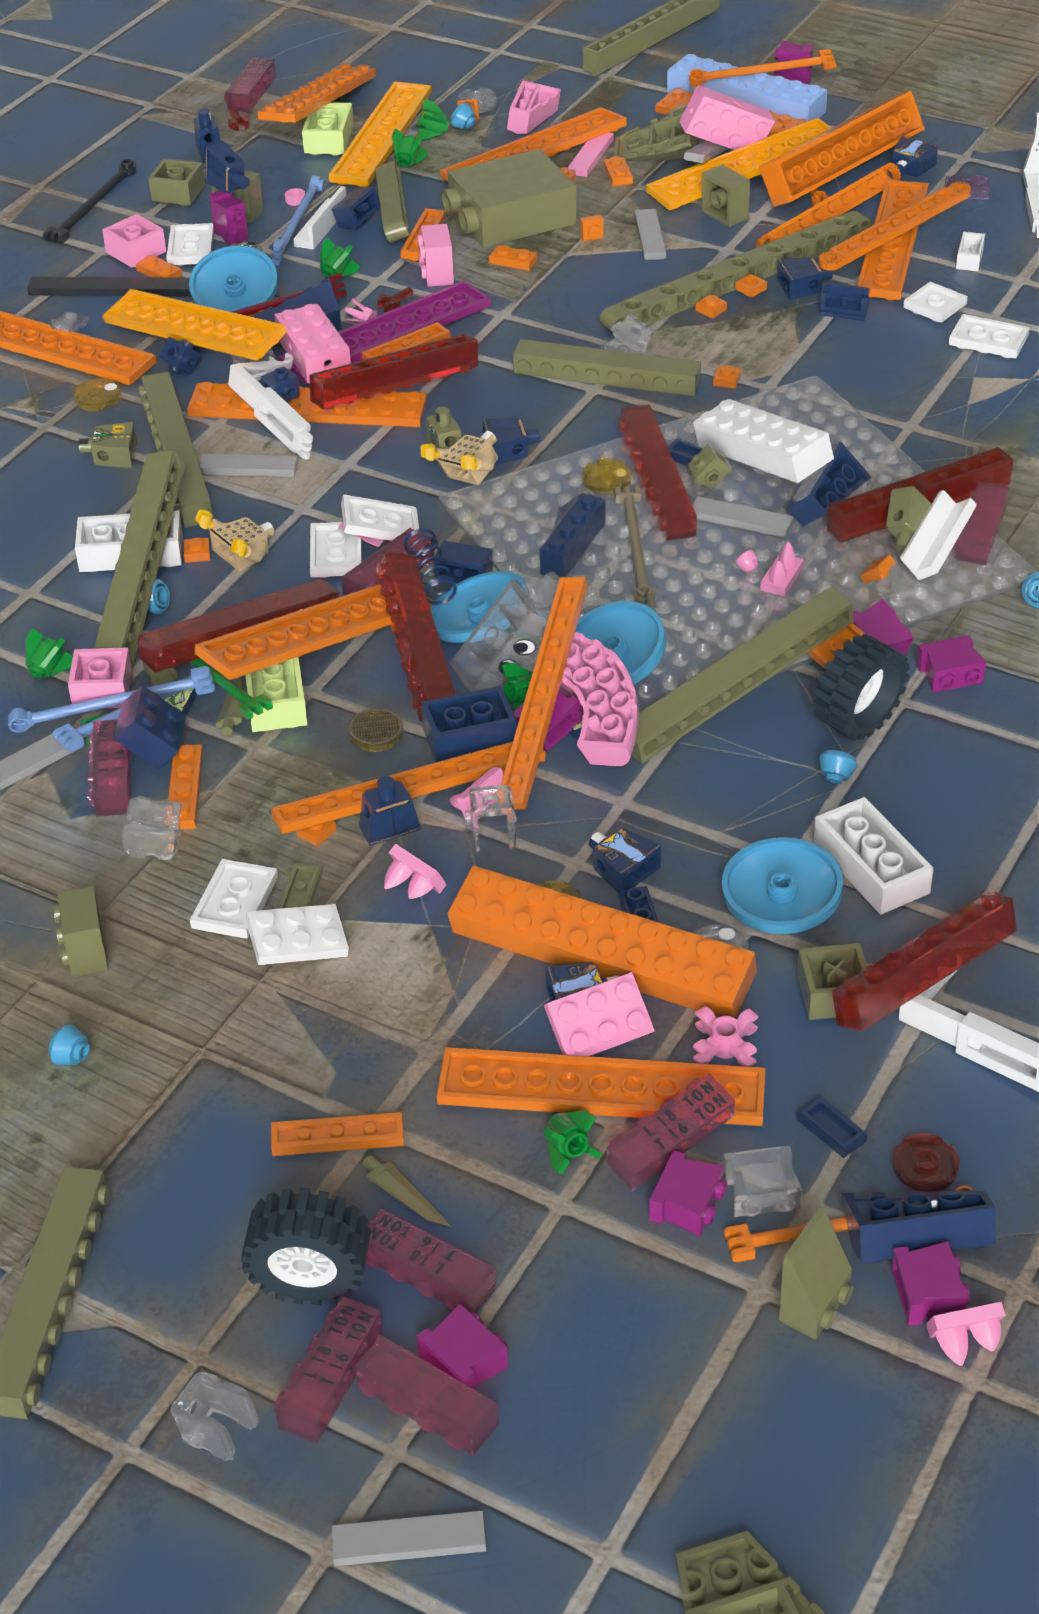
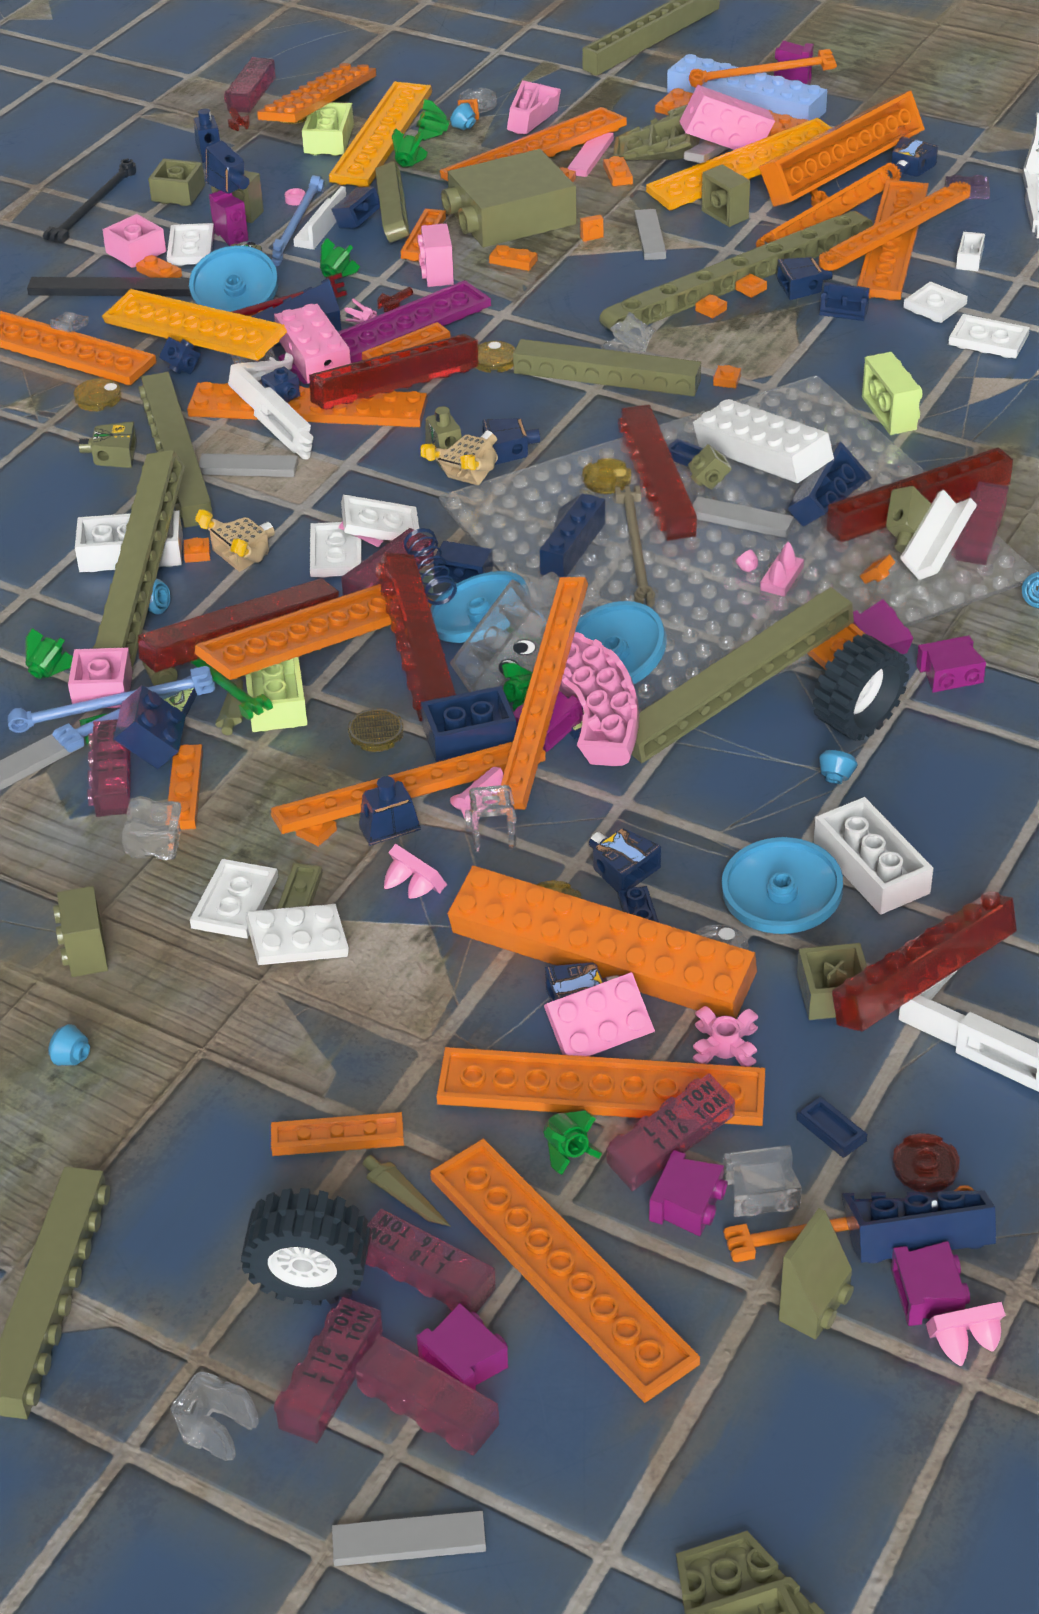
none -> orange plate [430,1138,700,1403]
none -> clear yellow tile [471,341,516,373]
none -> yellowish green brick [862,352,922,435]

